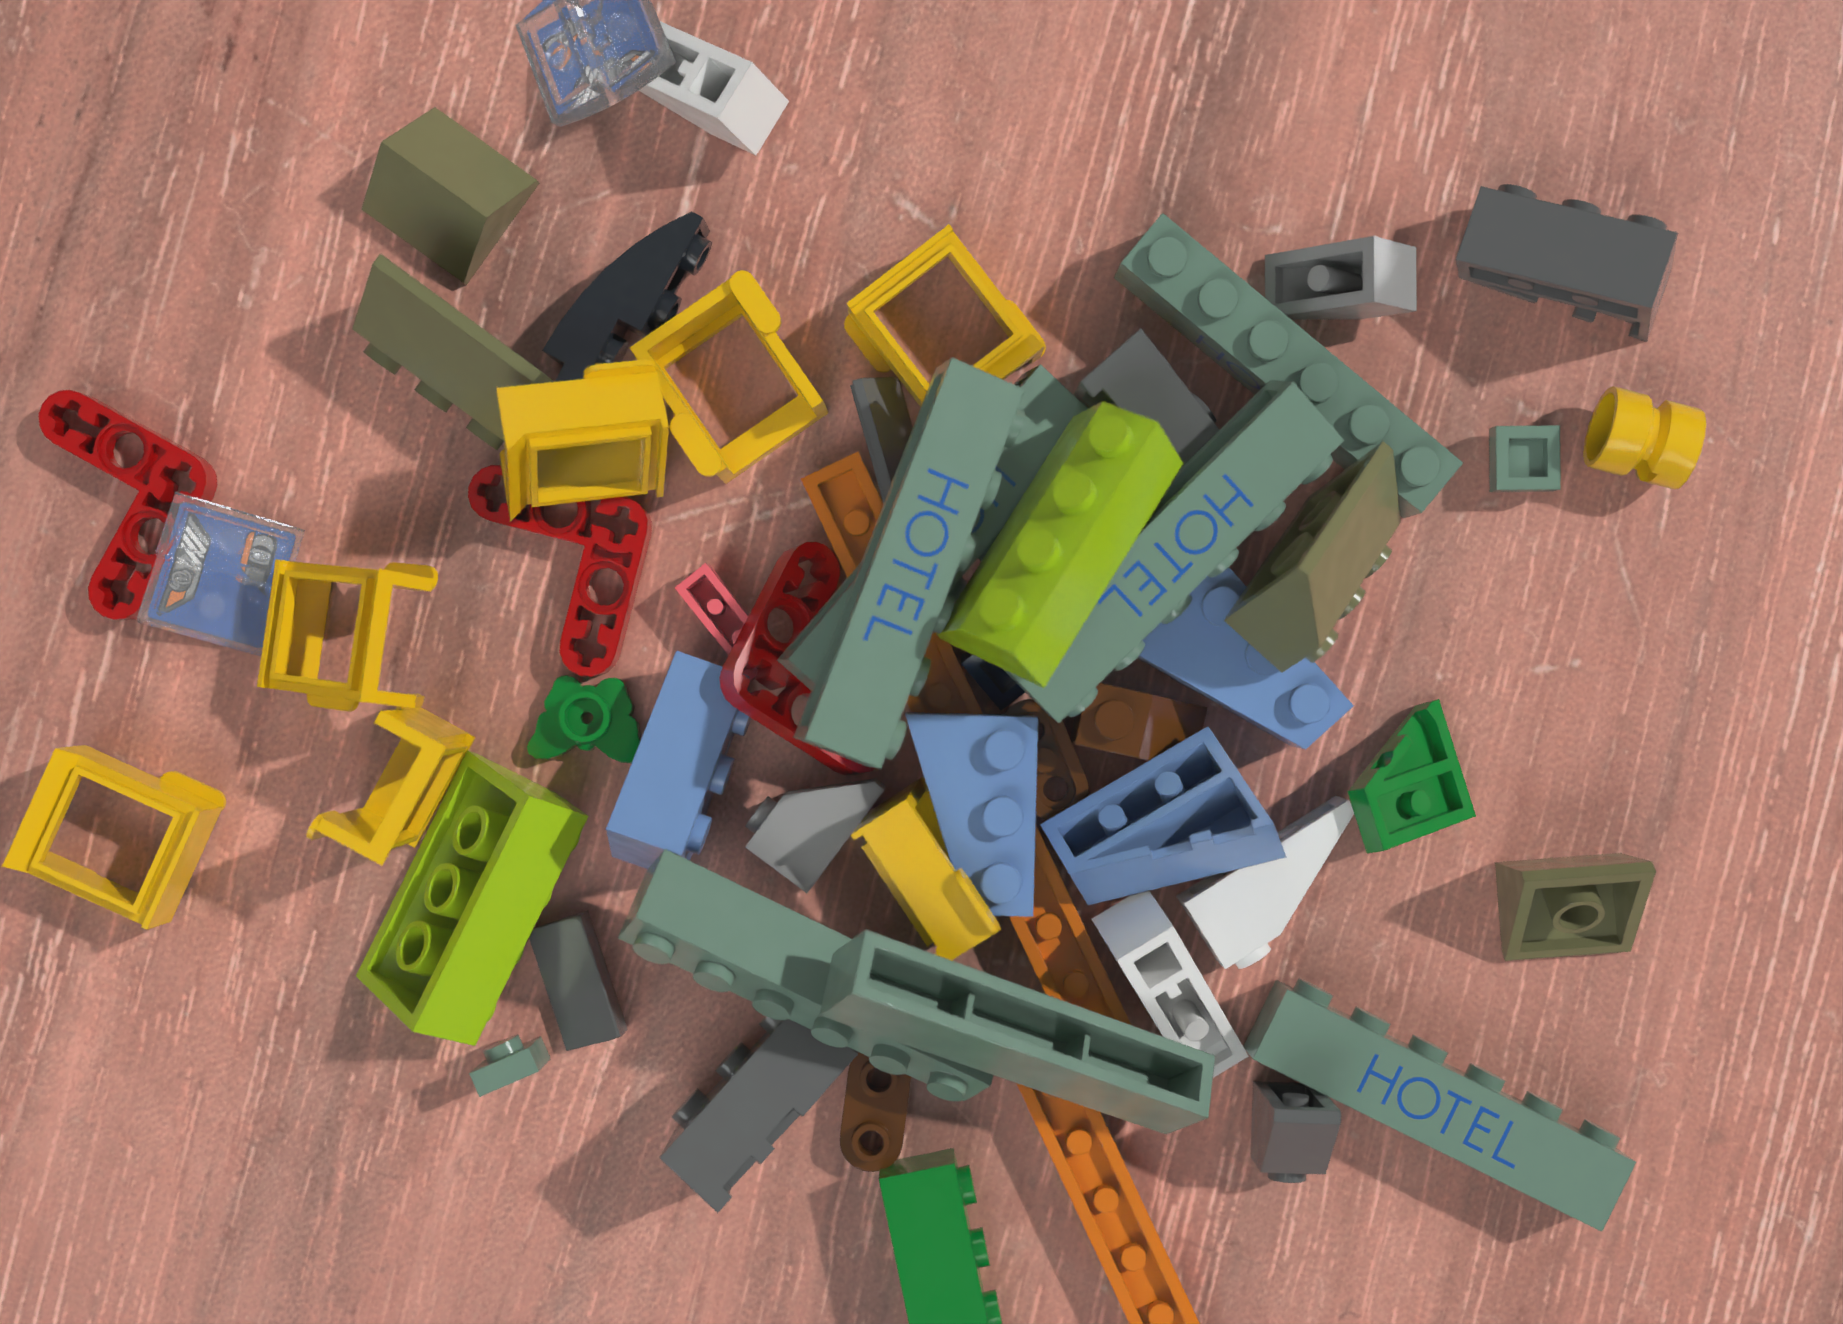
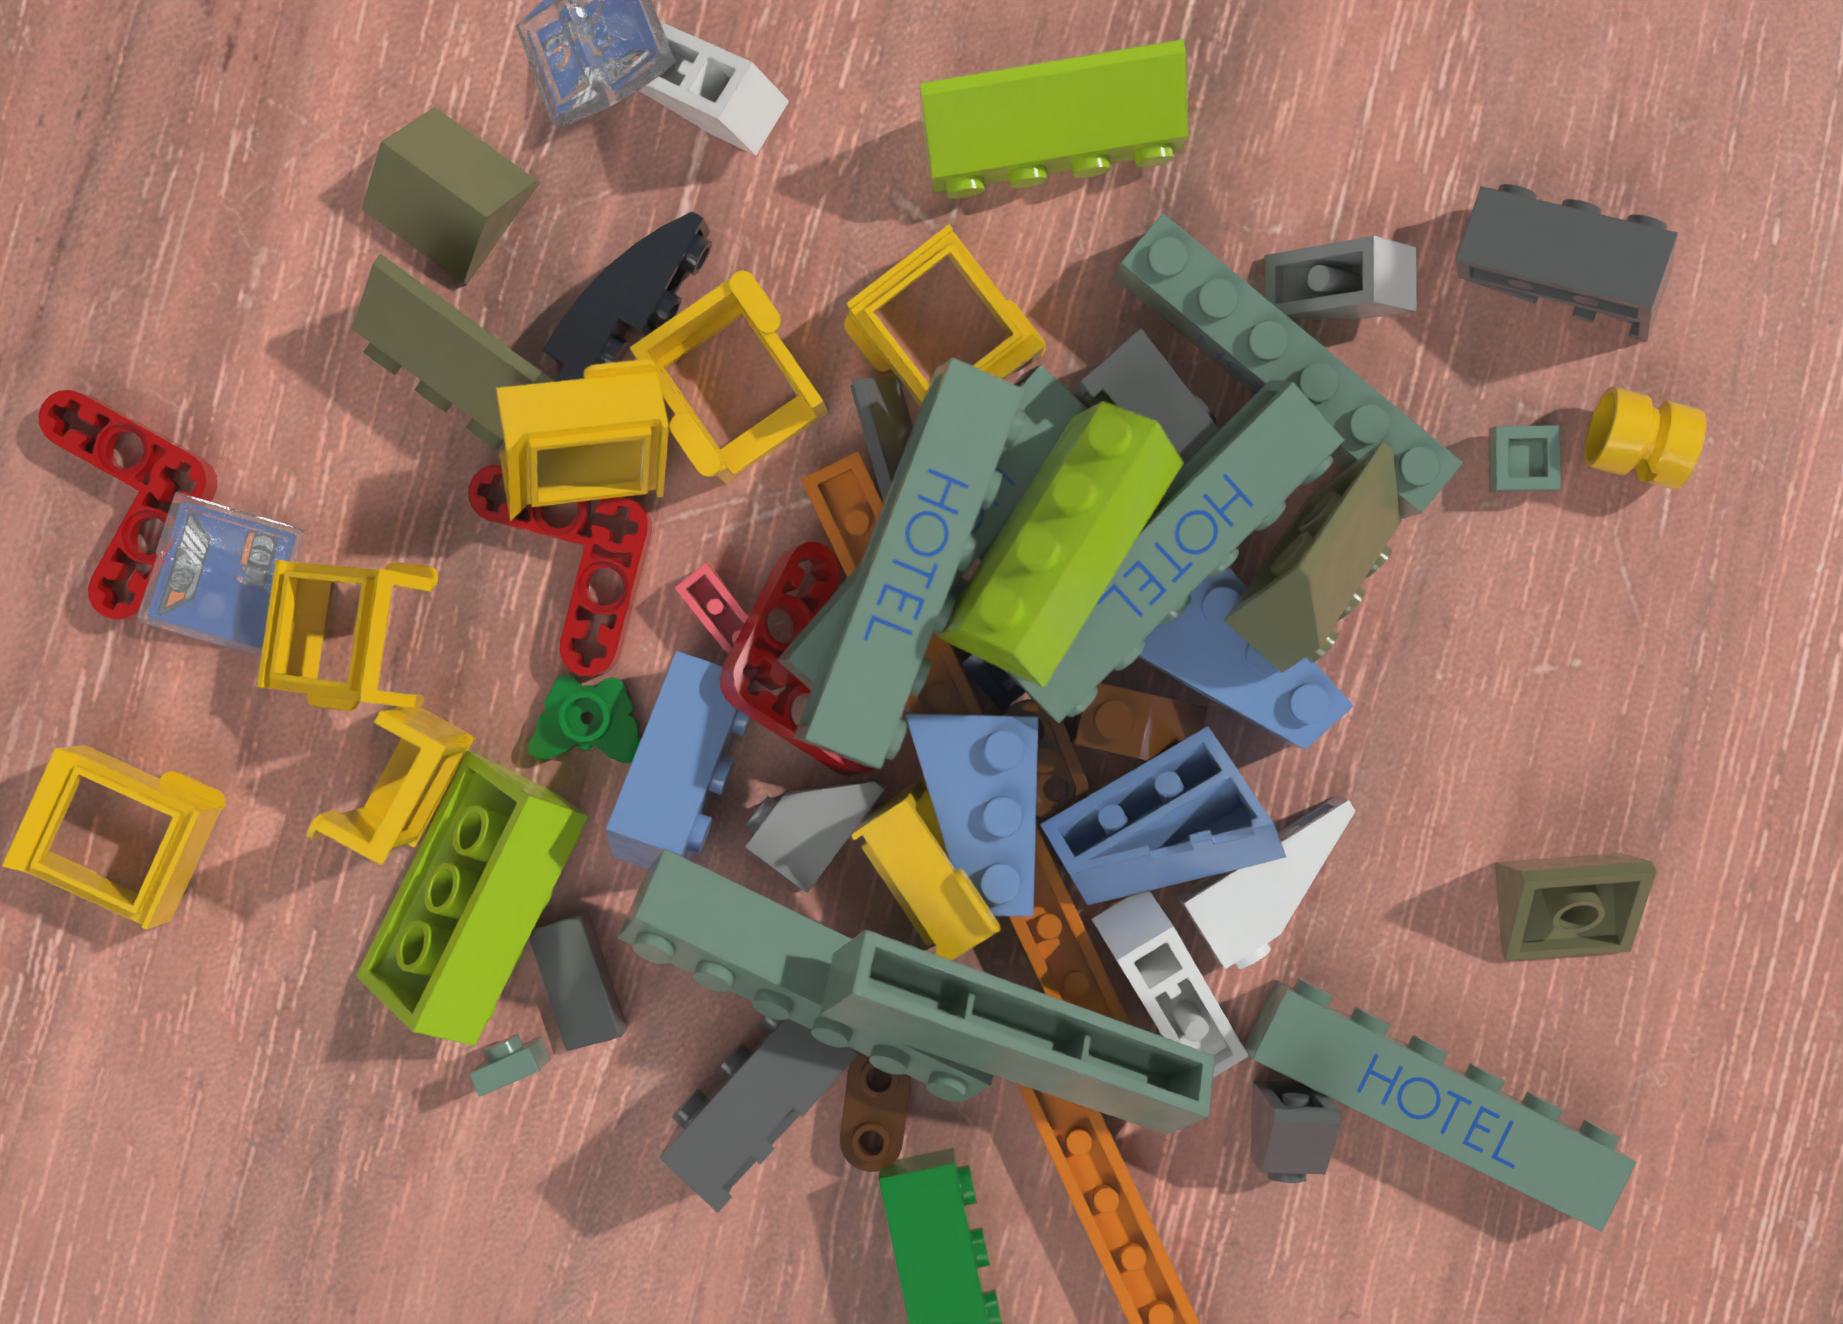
green wing [1347,699,1476,854] -> none
none -> lime slope [920,39,1188,199]

